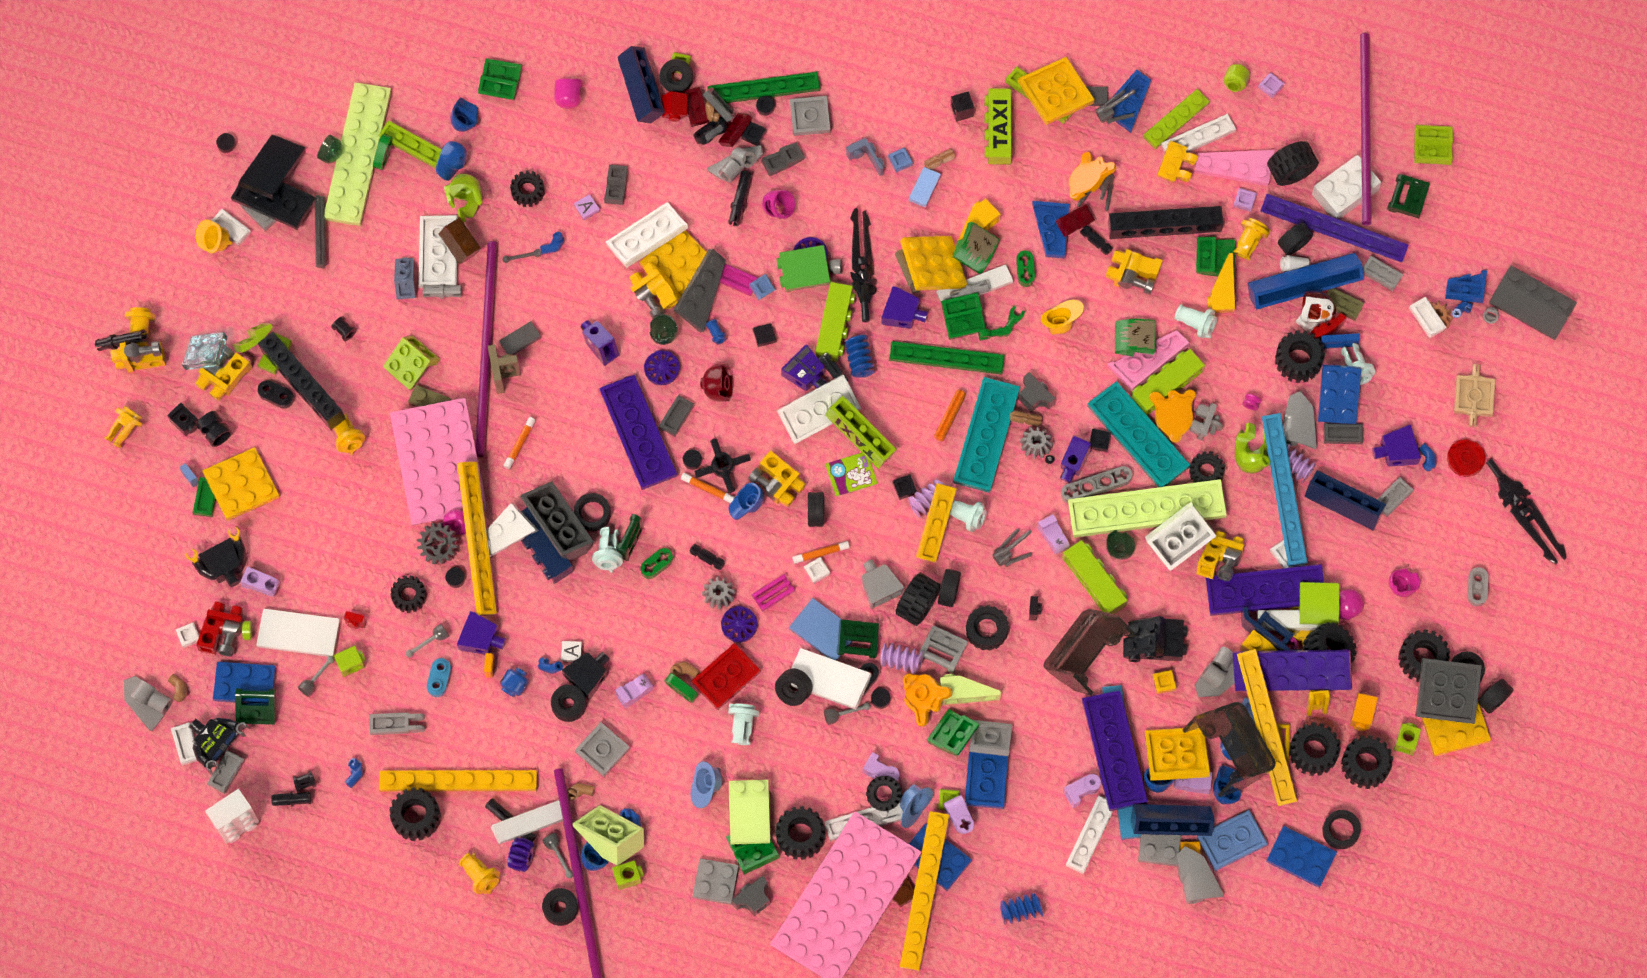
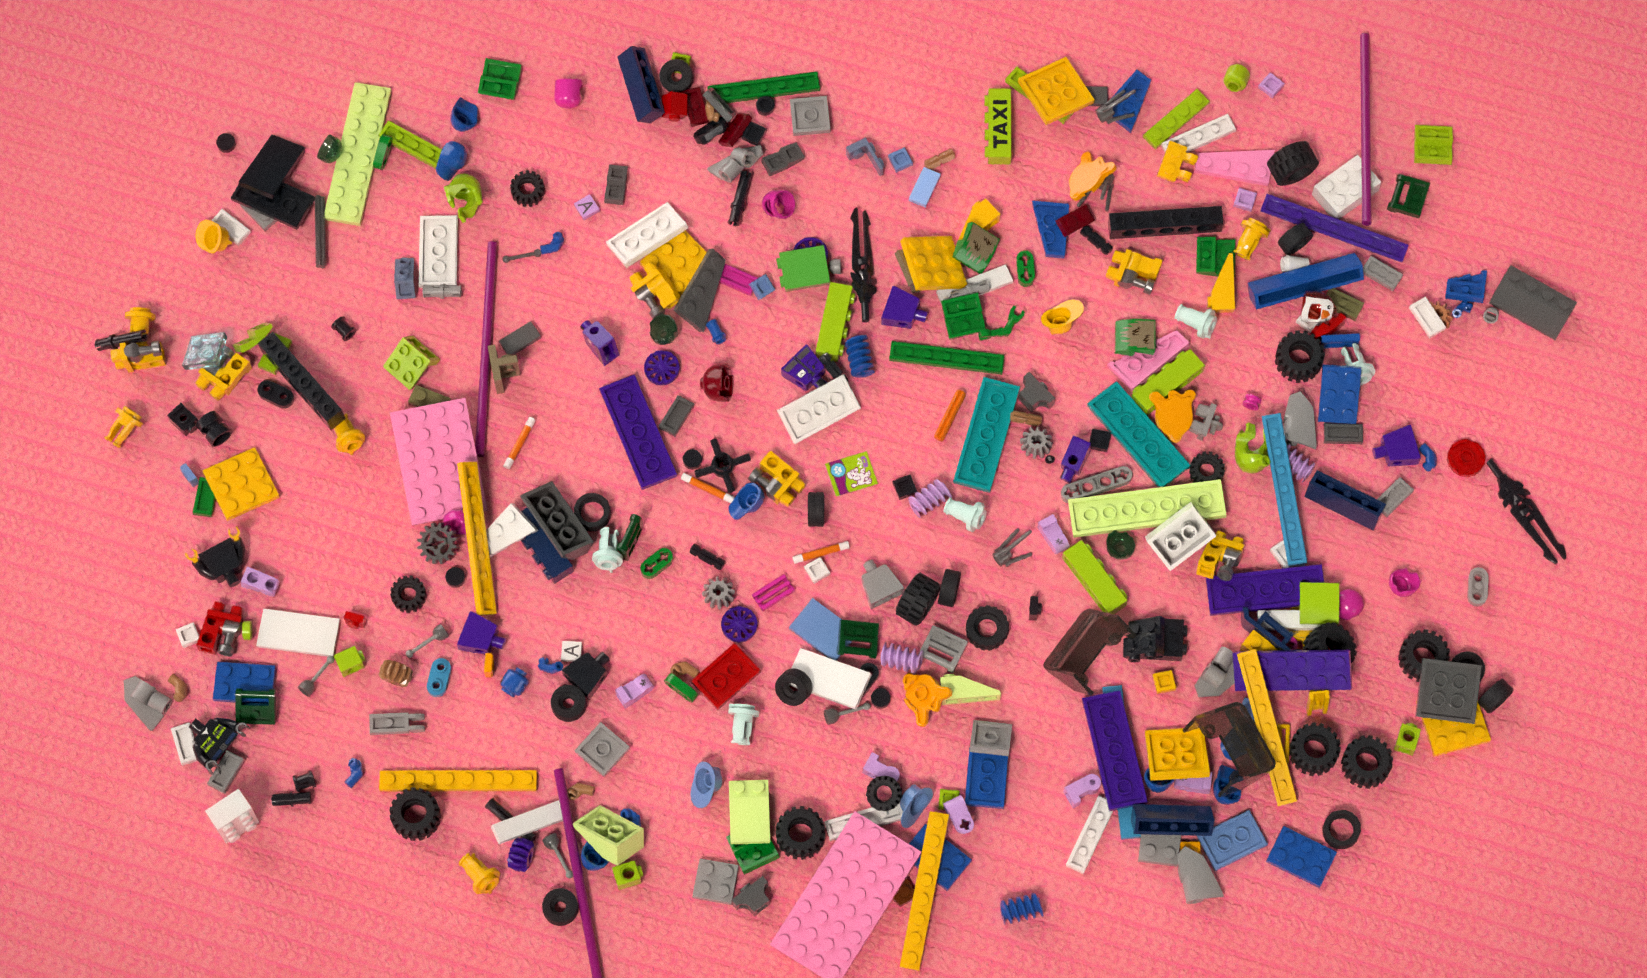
reddish brown brick [438,217,481,265] -> none
black tile [753,323,776,347] -> none
lime brick [825,396,897,469] -> none
yellow plate [916,483,957,563] -> none
green slope [927,709,979,756] -> none
black brick [950,91,974,122] -> none
light orange slope [1350,693,1378,731] -> none
tan plate [1454,364,1495,427] -> none
none -> medium nougat gear [379,660,413,687]

